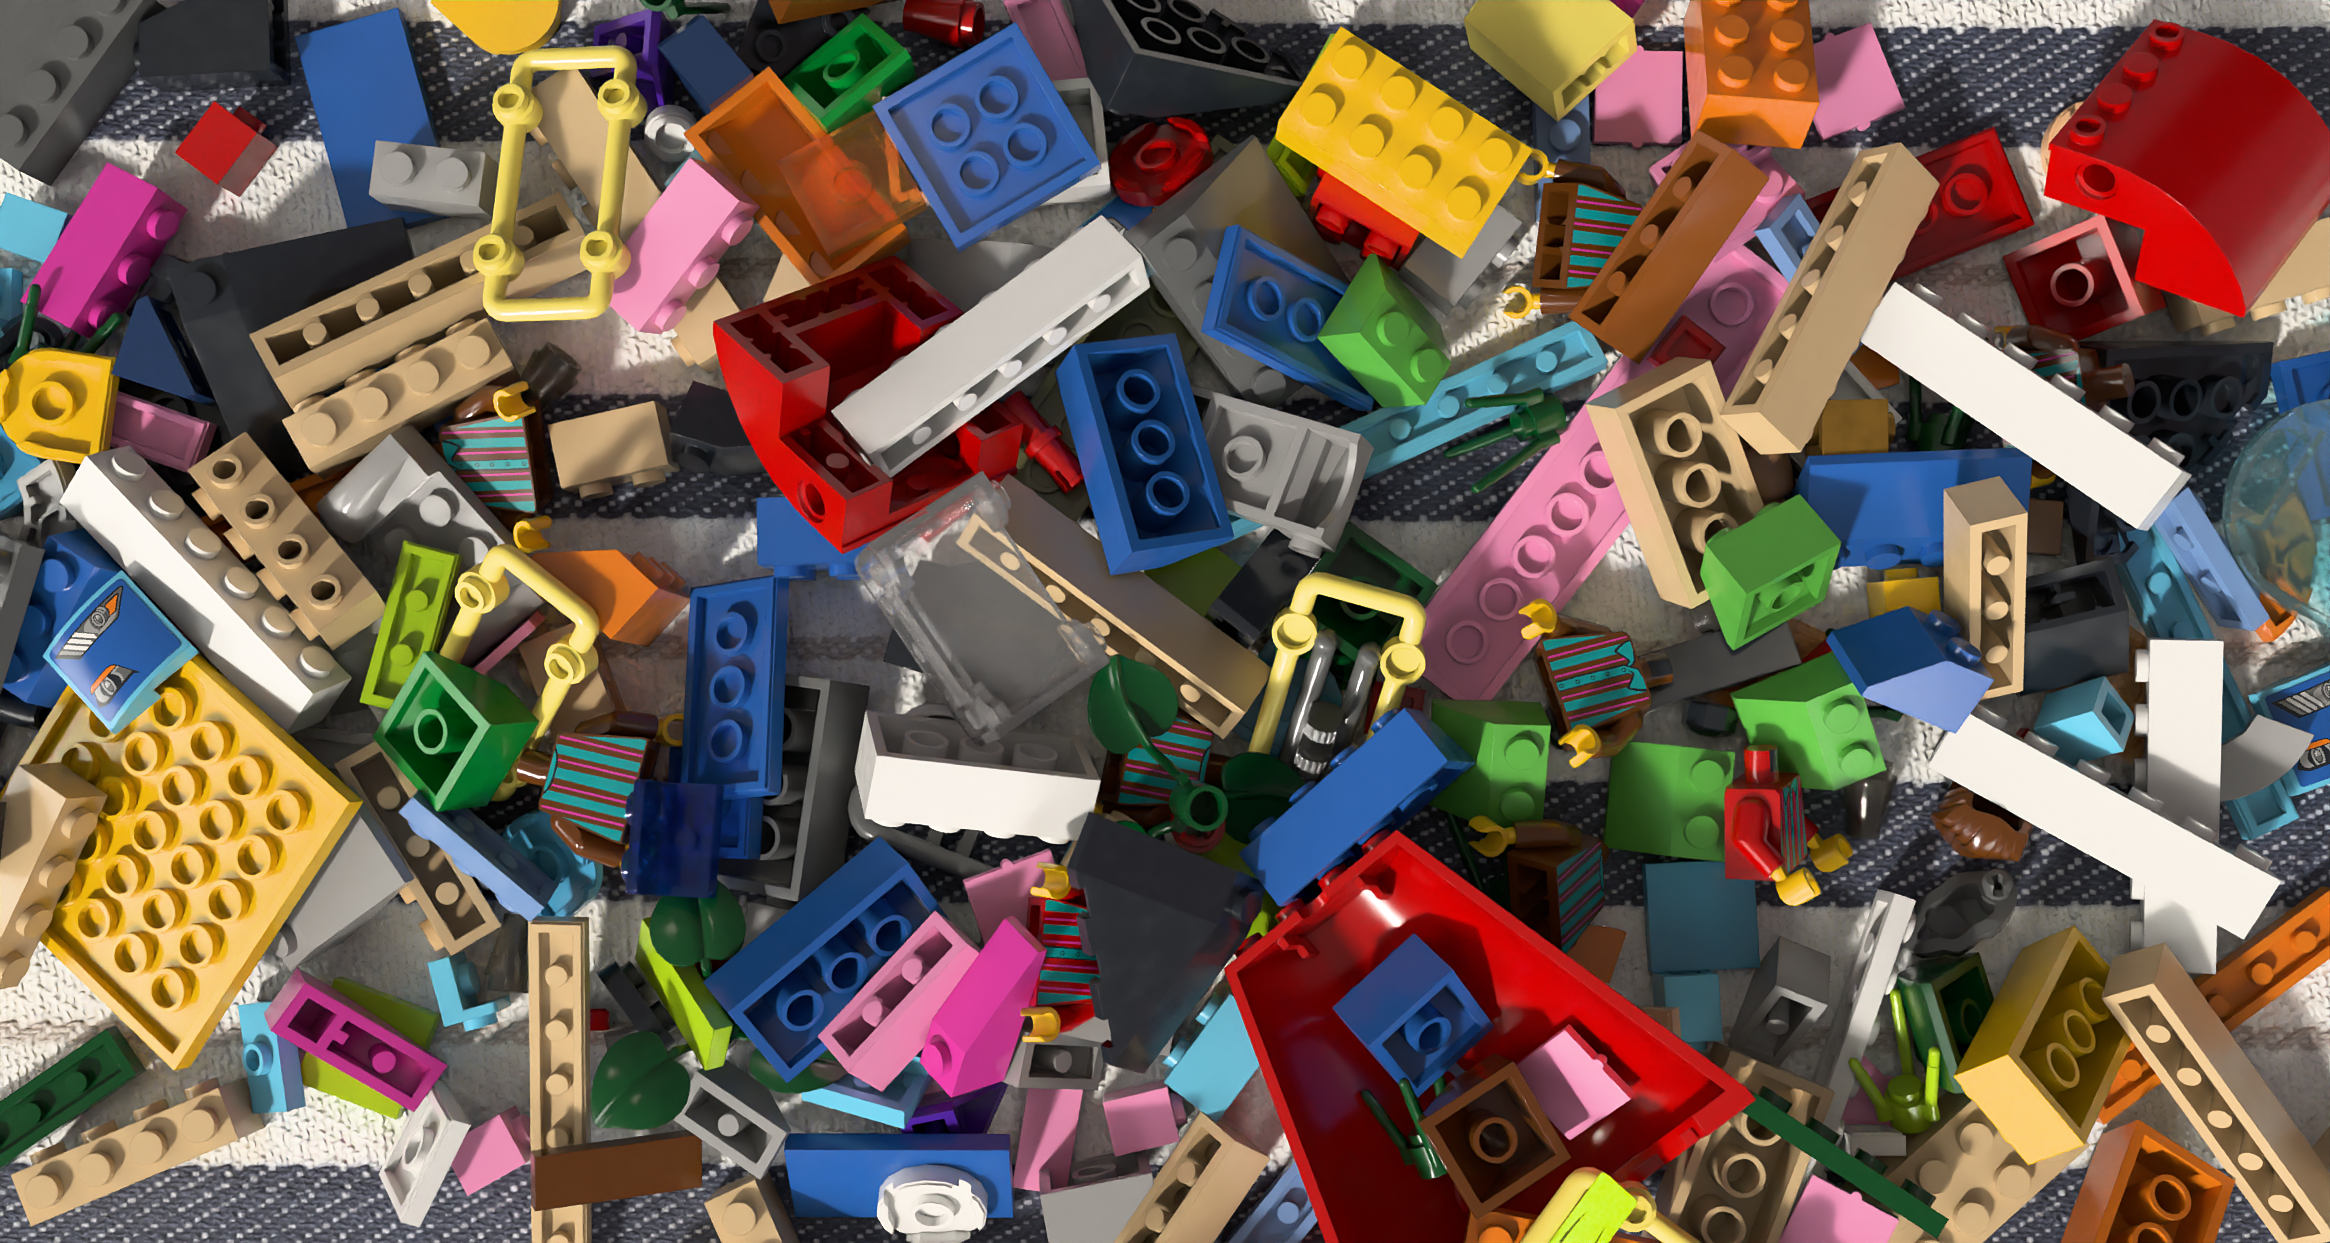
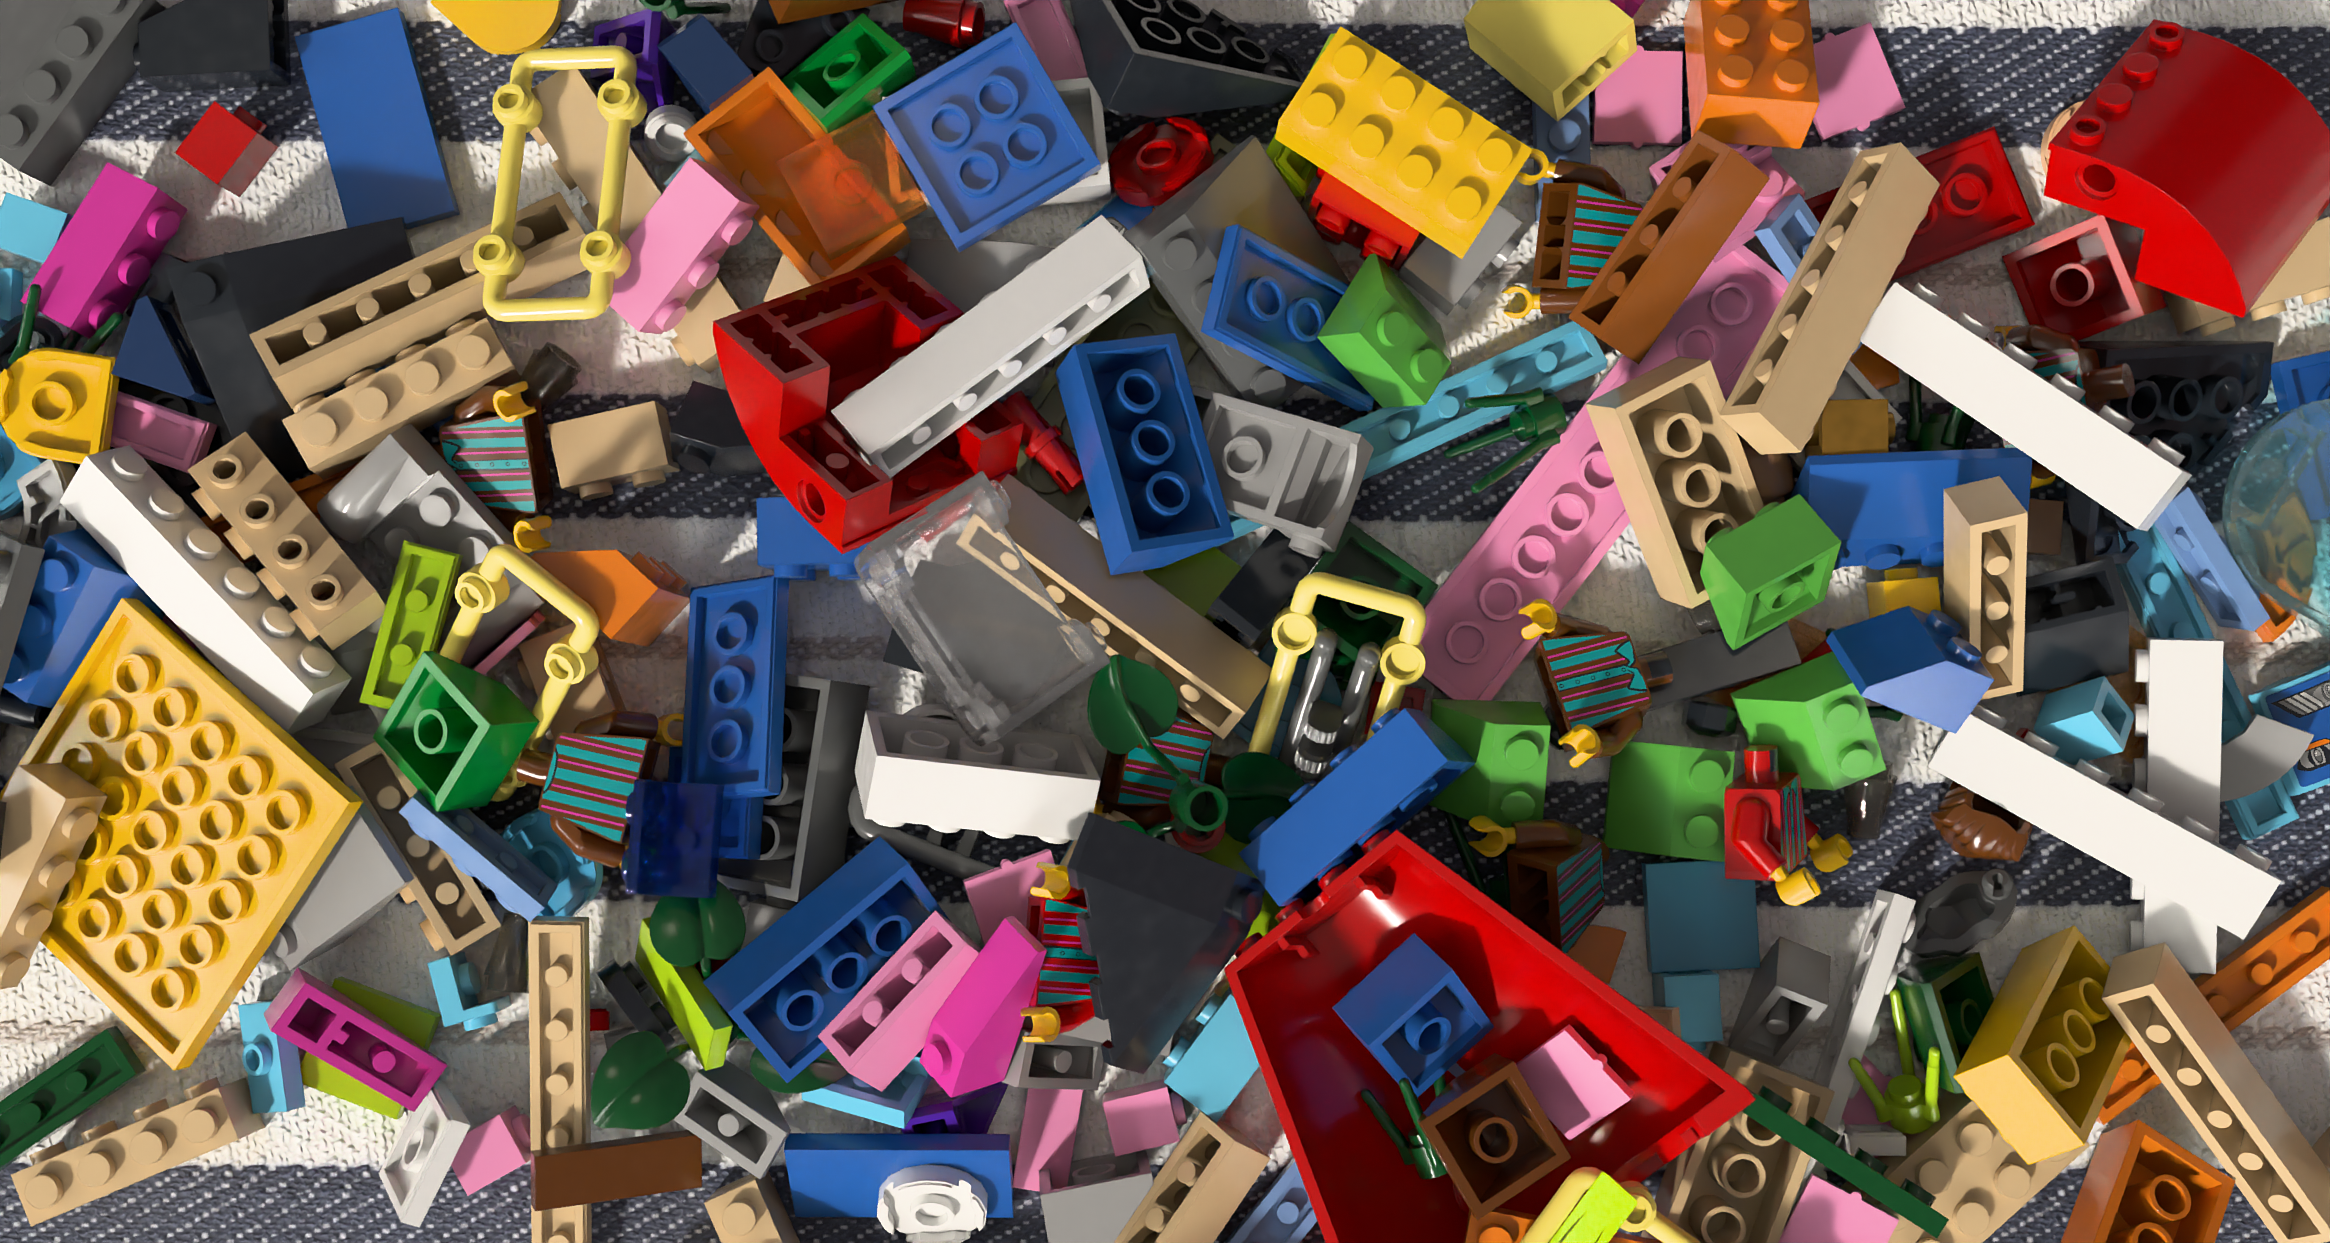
slope [43,570,199,735] -> none
light grey brick [369,140,499,221] -> none
red tile [1646,314,1727,367] -> none

